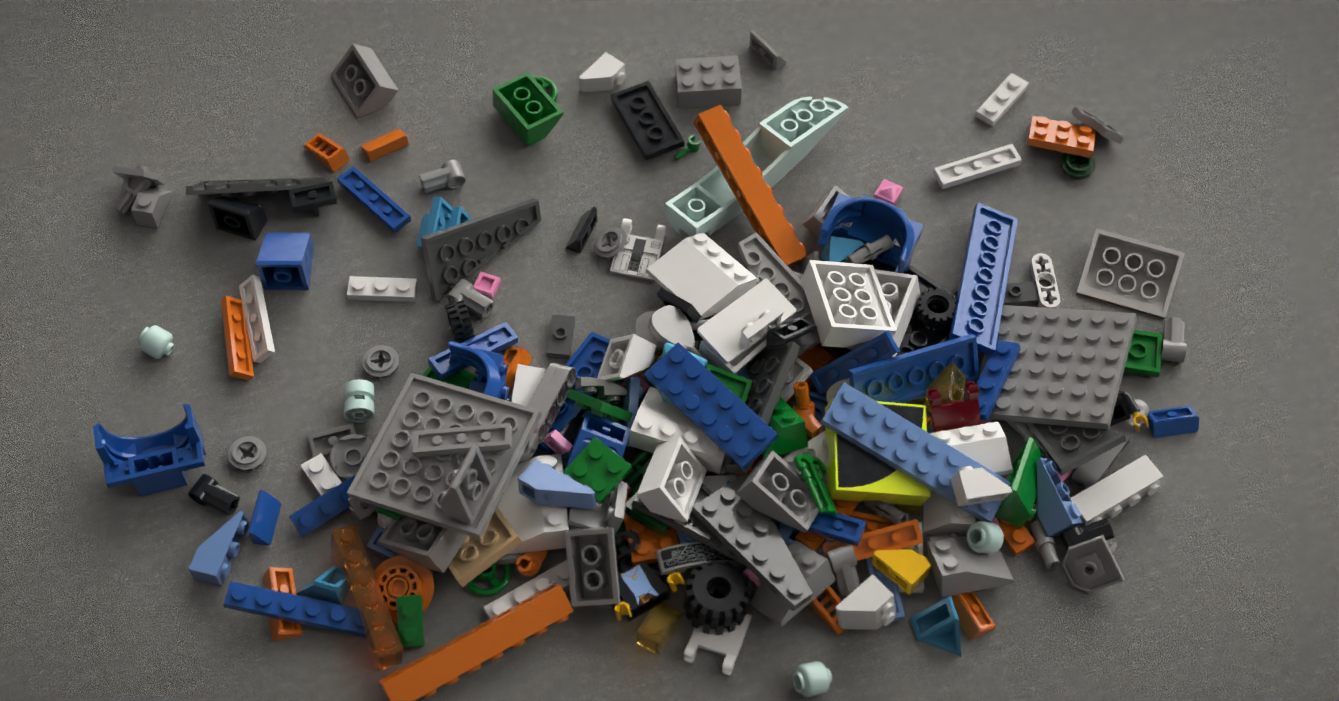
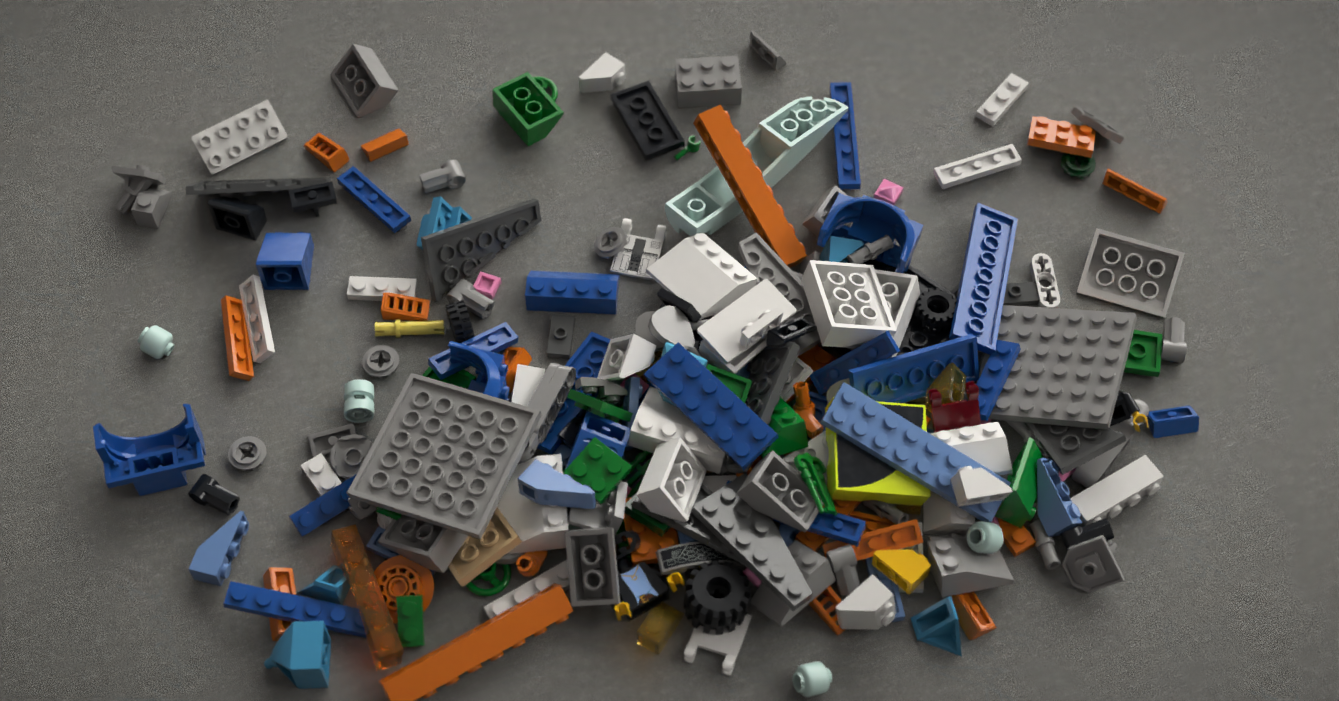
blue slope [248,490,281,545] -> none
light grey plate [412,423,512,457] -> none
light grey slope [440,444,493,524] -> none
bright pink tile [543,429,573,455] -> none
black slope [566,206,598,254] -> none
none -> white bracket [191,100,288,175]
none -> dark azure piece [264,621,332,689]
none -> light yellow pin [375,319,445,338]
none -> orange slope [381,292,430,321]
none -> blue slope [525,271,620,315]
none -> blue plate [830,82,861,189]
none -> orange slope [1102,169,1168,214]

